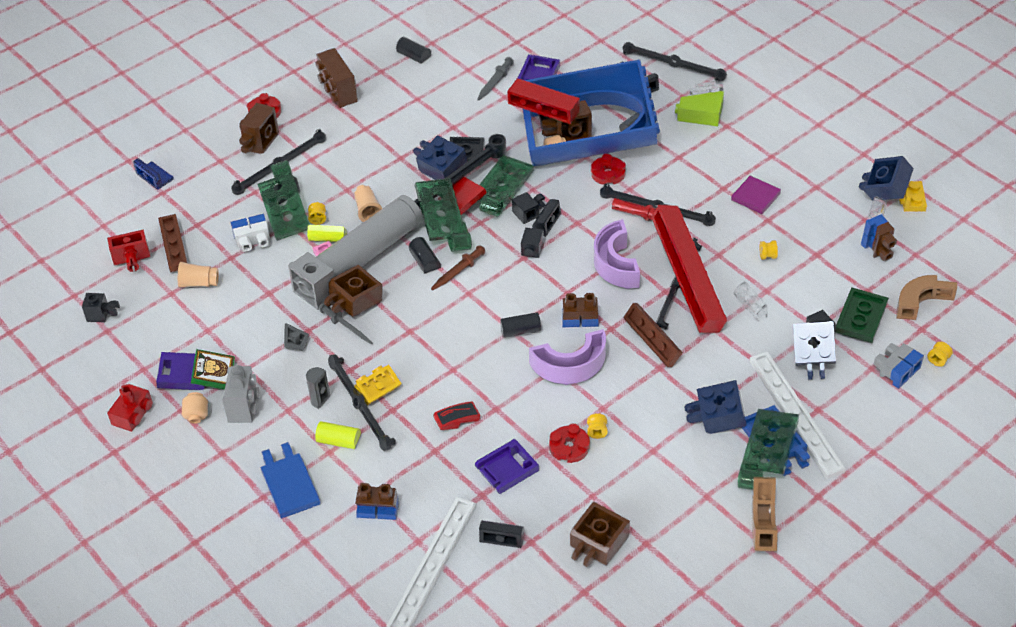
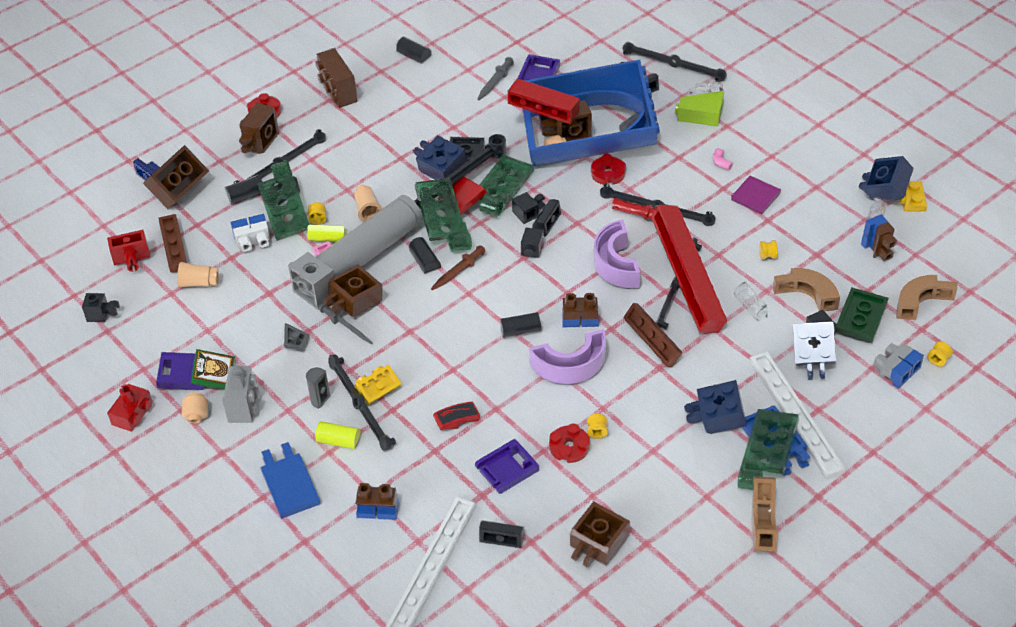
none -> reddish brown brick [143,145,209,209]
none -> black brick [224,175,265,204]
none -> bright pink arm [712,148,733,170]
none -> medium nougat arch [773,268,840,311]

